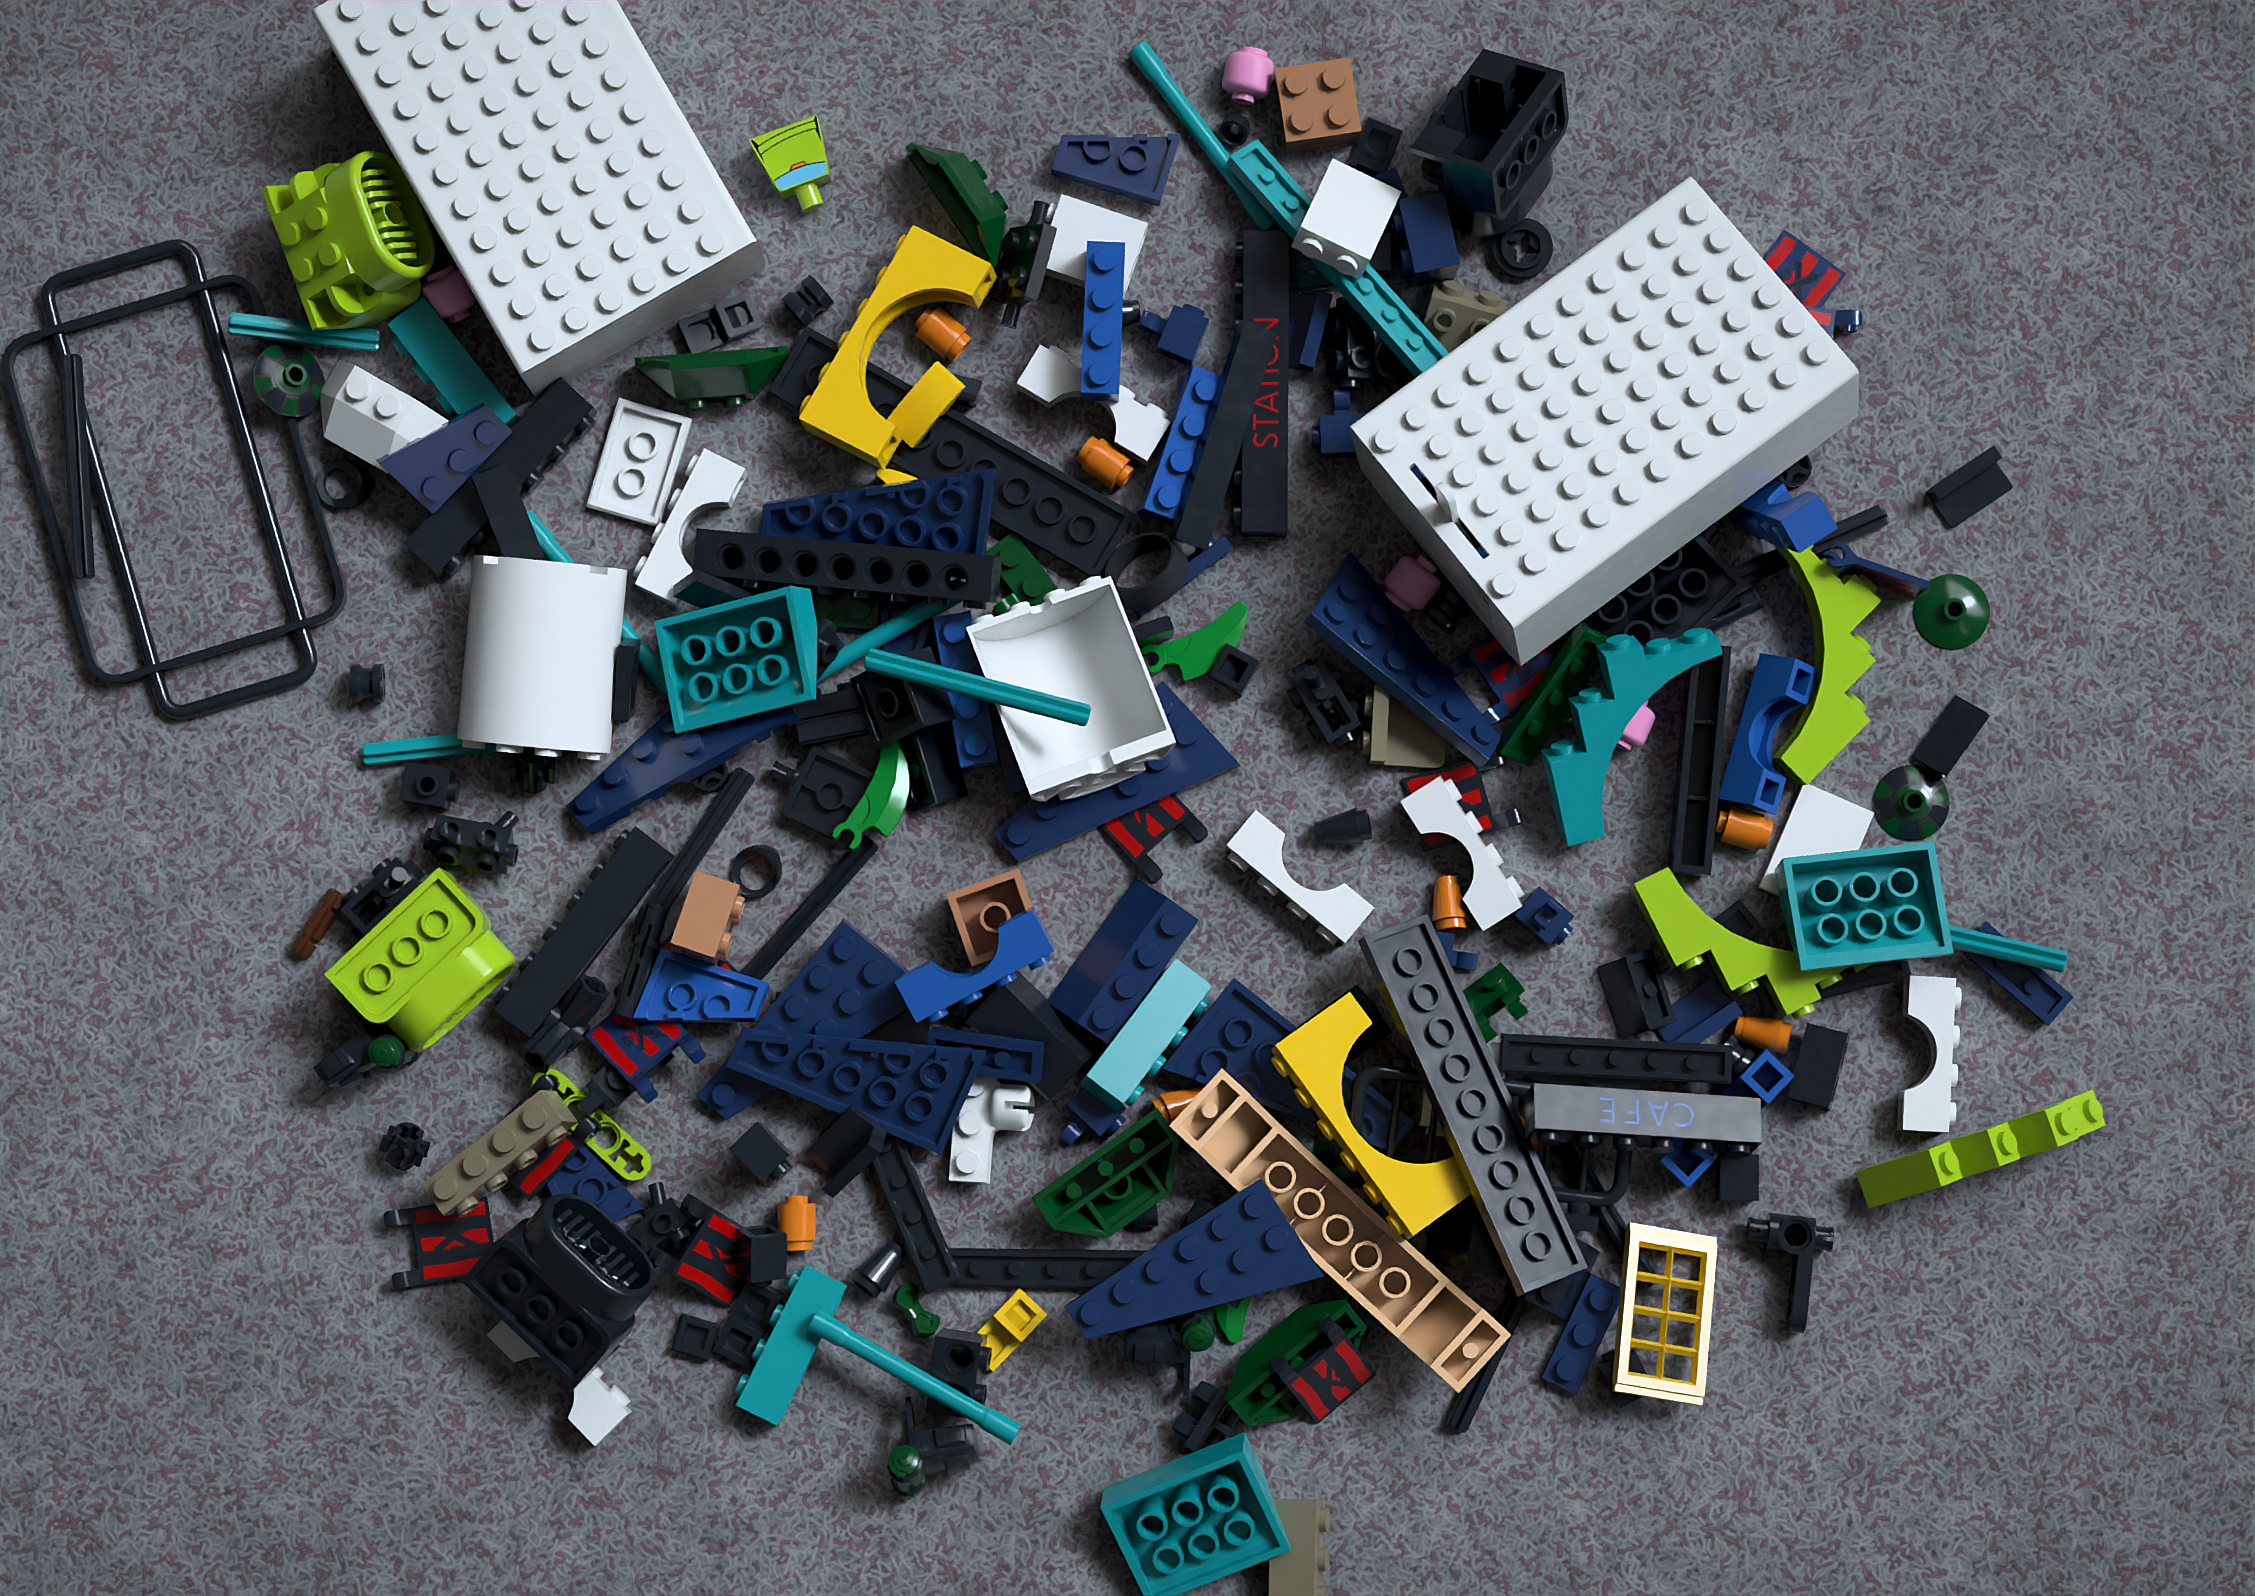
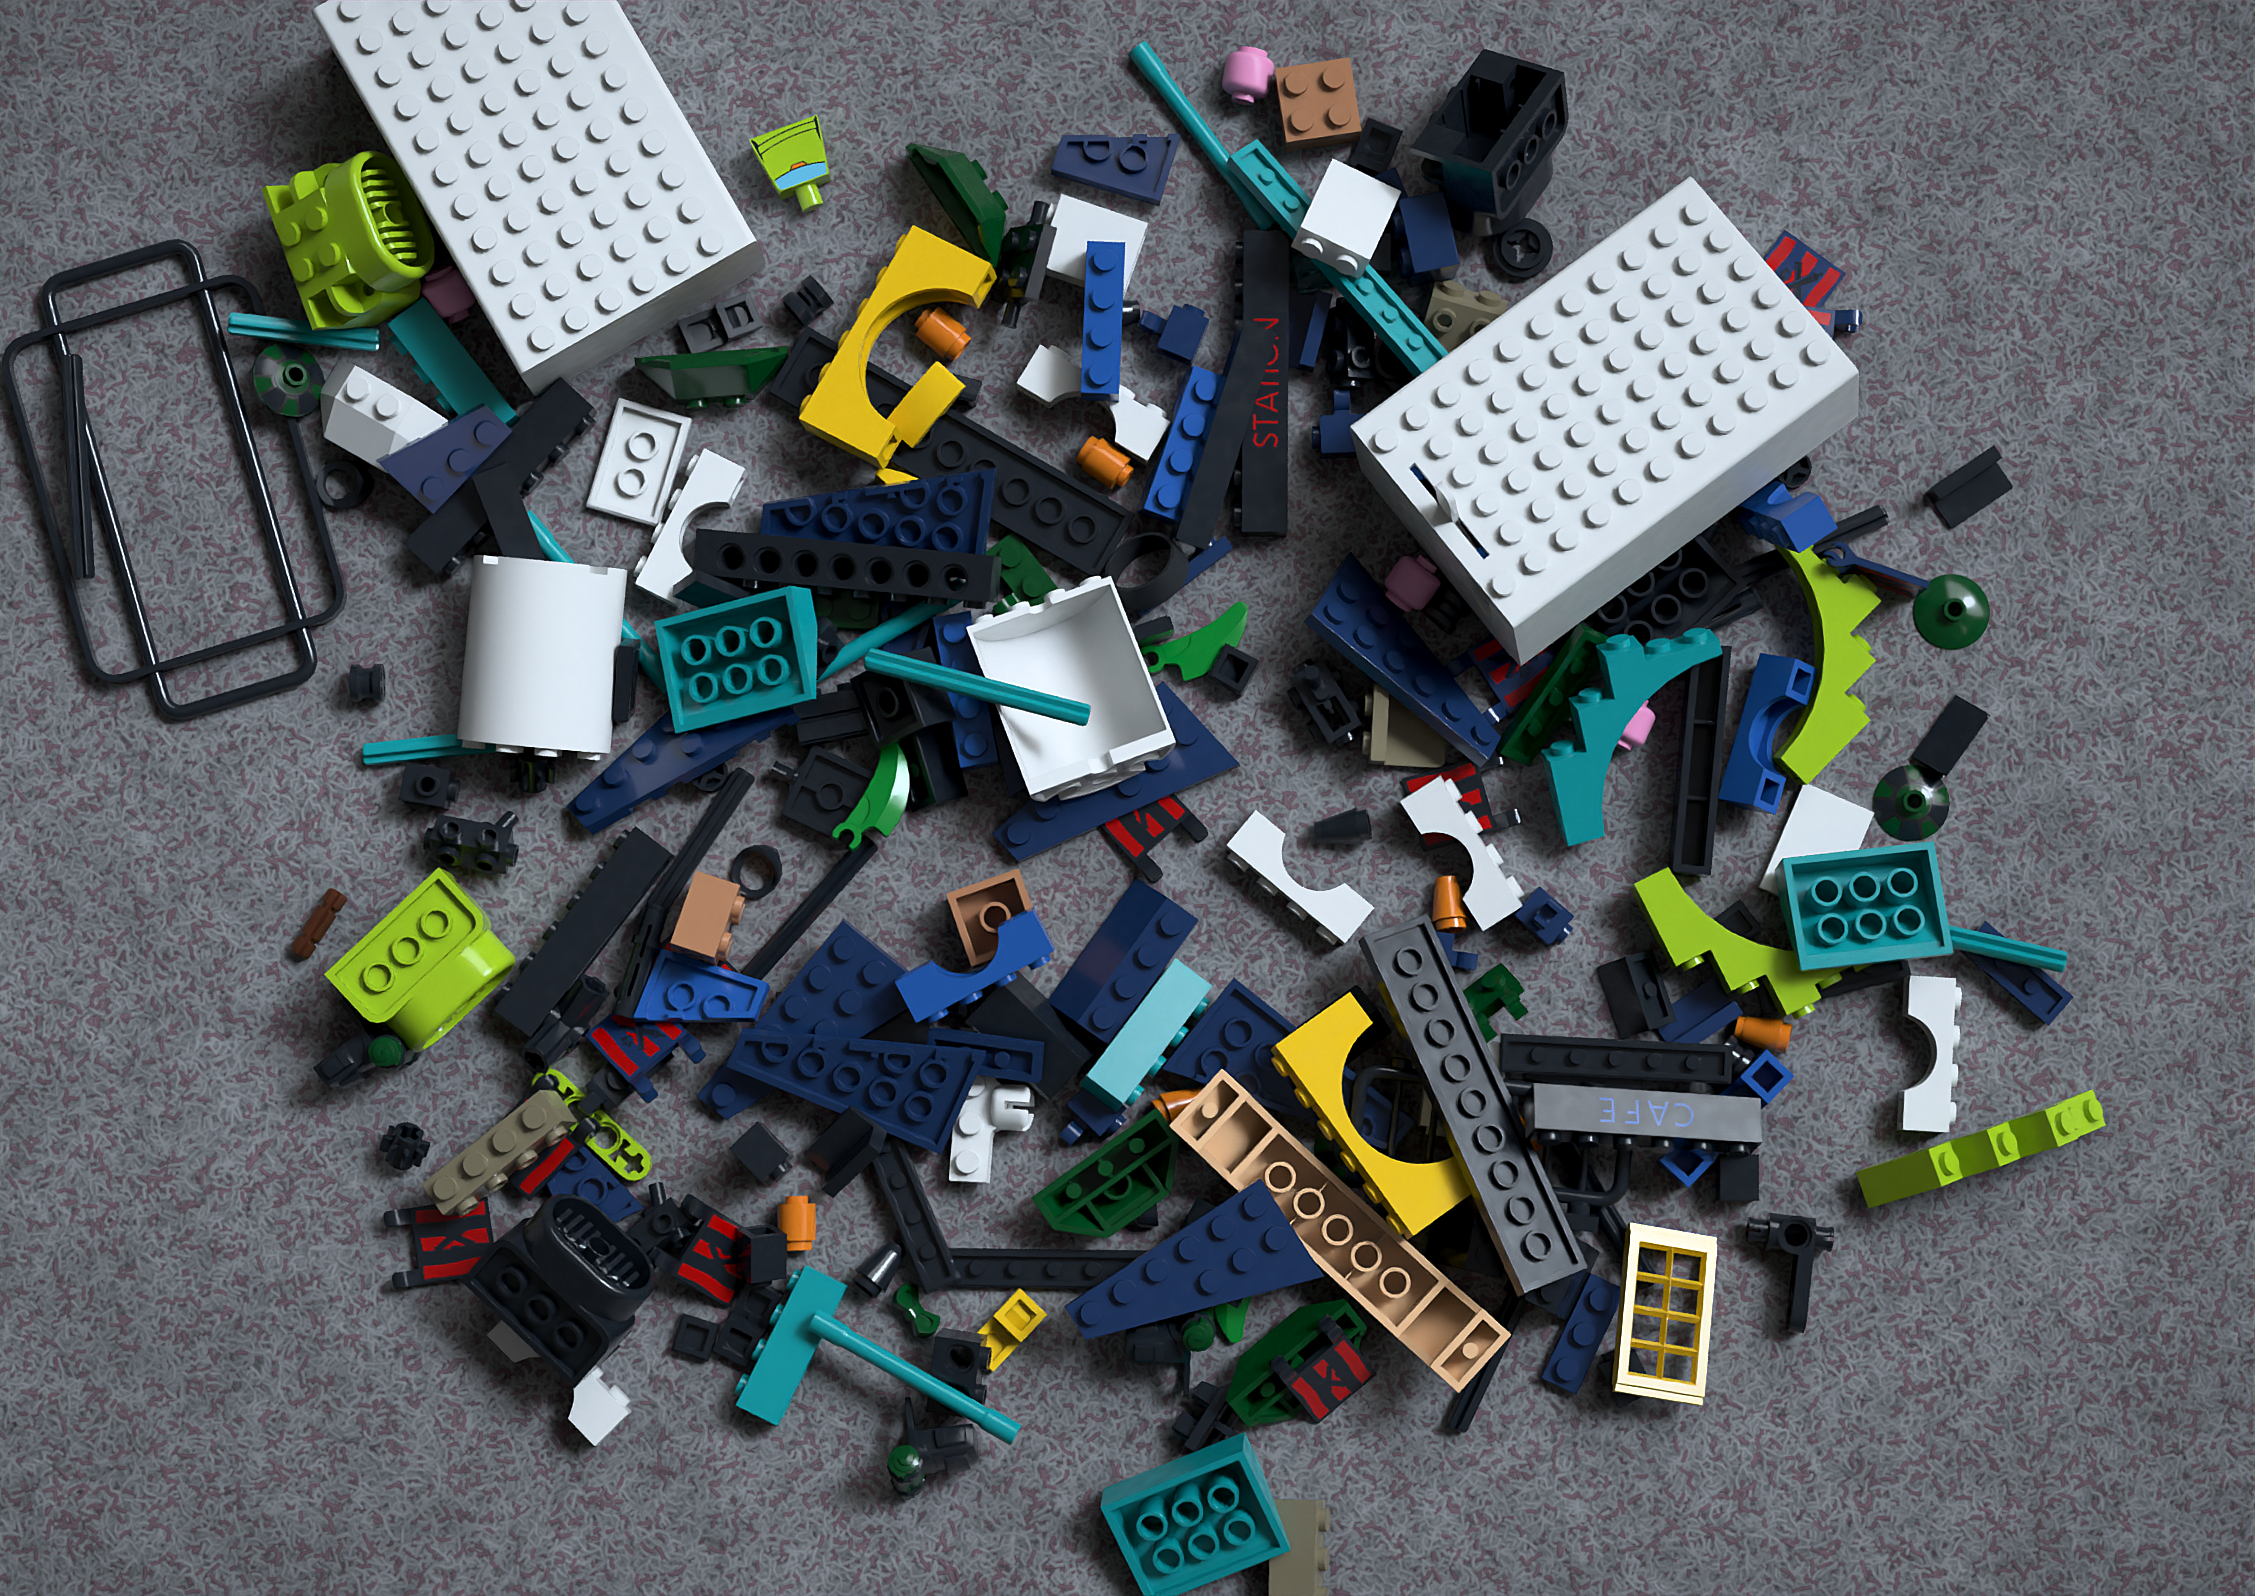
black brick [340,857,426,938] -> none
black hinge [1218,113,1250,147] -> none
orange brick [1715,804,1773,851] -> none
black hinge [1788,1023,1850,1111] -> none

